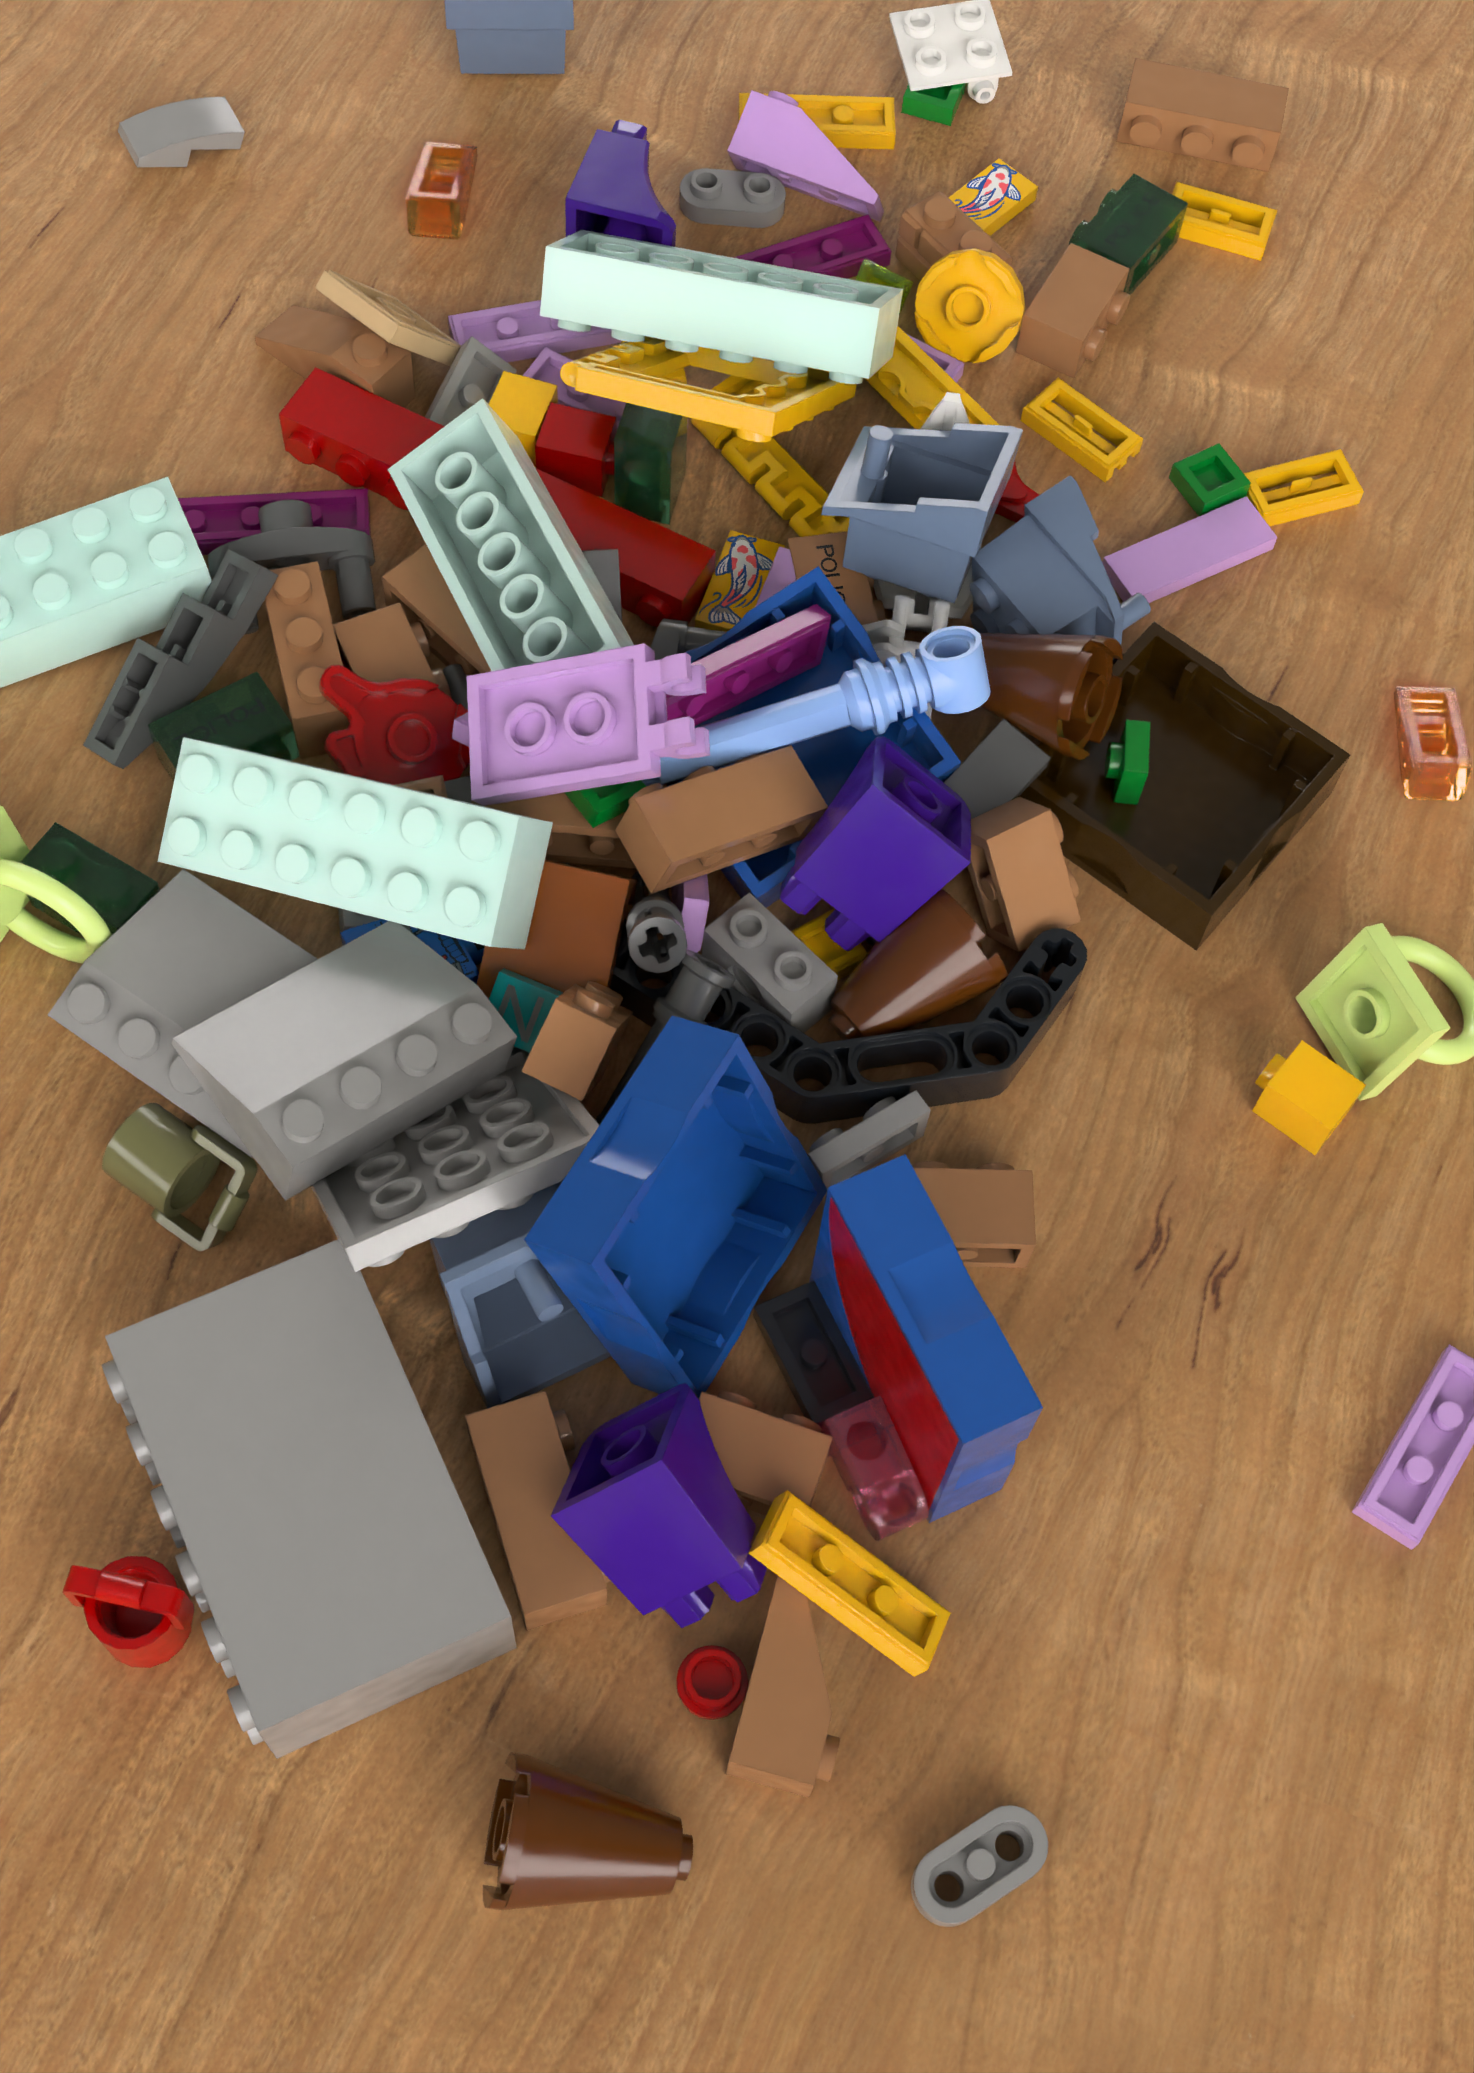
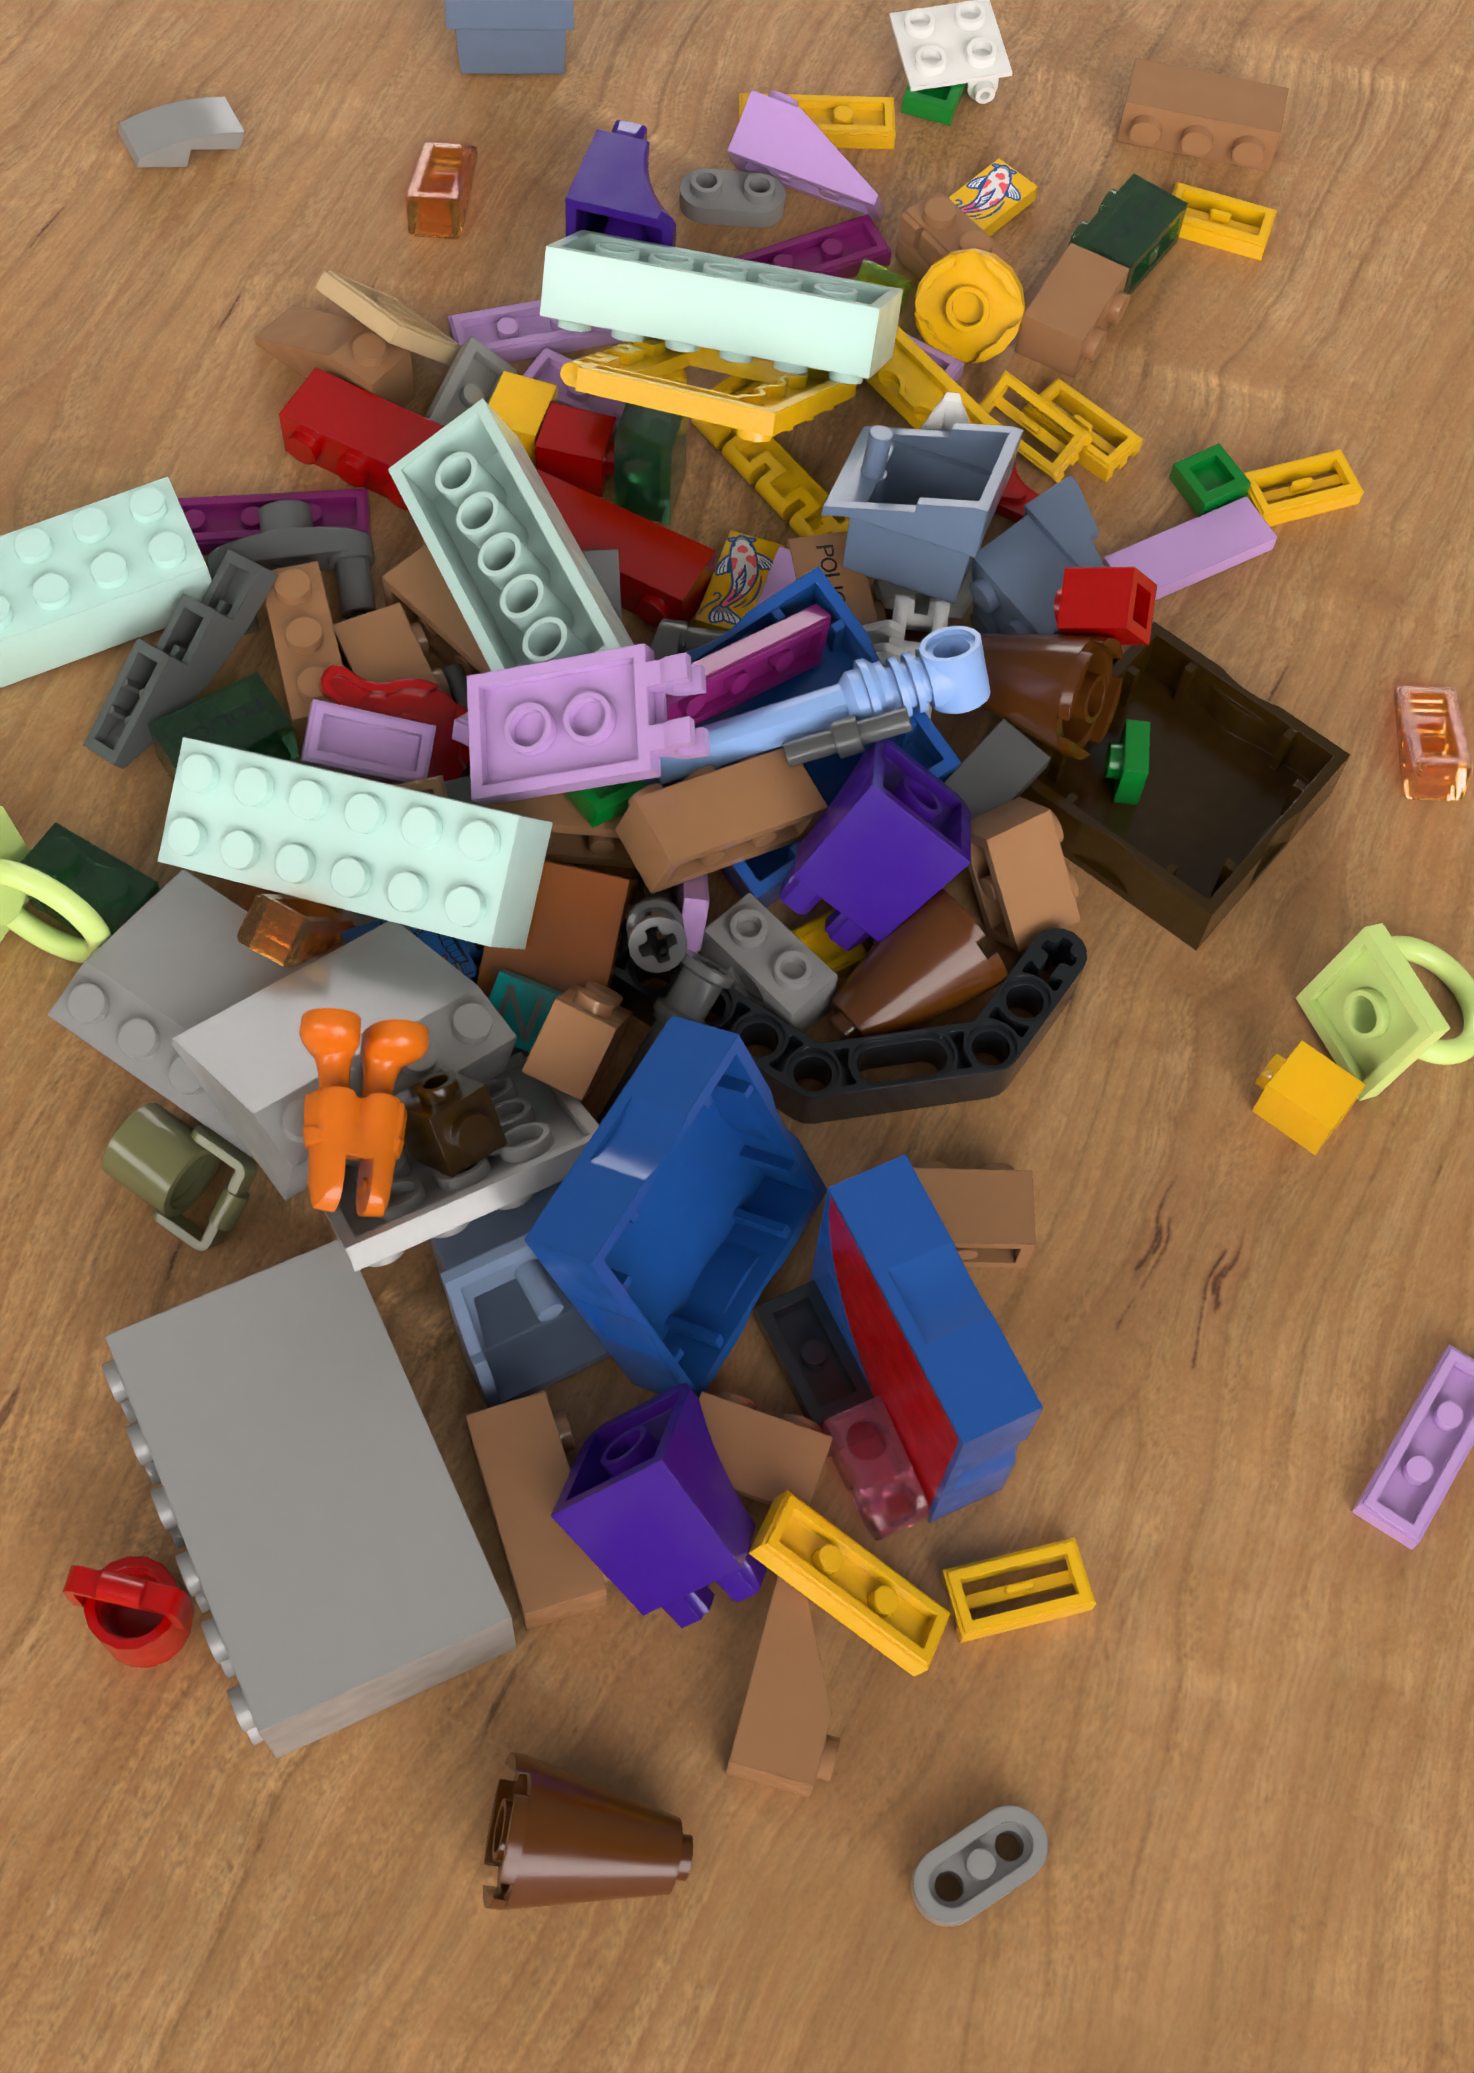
red plate [676,1645,748,1720] -> none
light grey plate [808,1090,931,1195] -> none
none -> clear orange slope [237,894,356,967]
none -> orange piece [299,1008,429,1218]
none -> lavender tile [300,699,436,784]
none -> dark brown brick [395,1067,508,1178]
none -> dark grey bar [783,706,913,767]
none -> yellow tile [940,1537,1096,1643]
none -> yellow tile [979,370,1094,483]
none -> red brick [1054,567,1157,645]

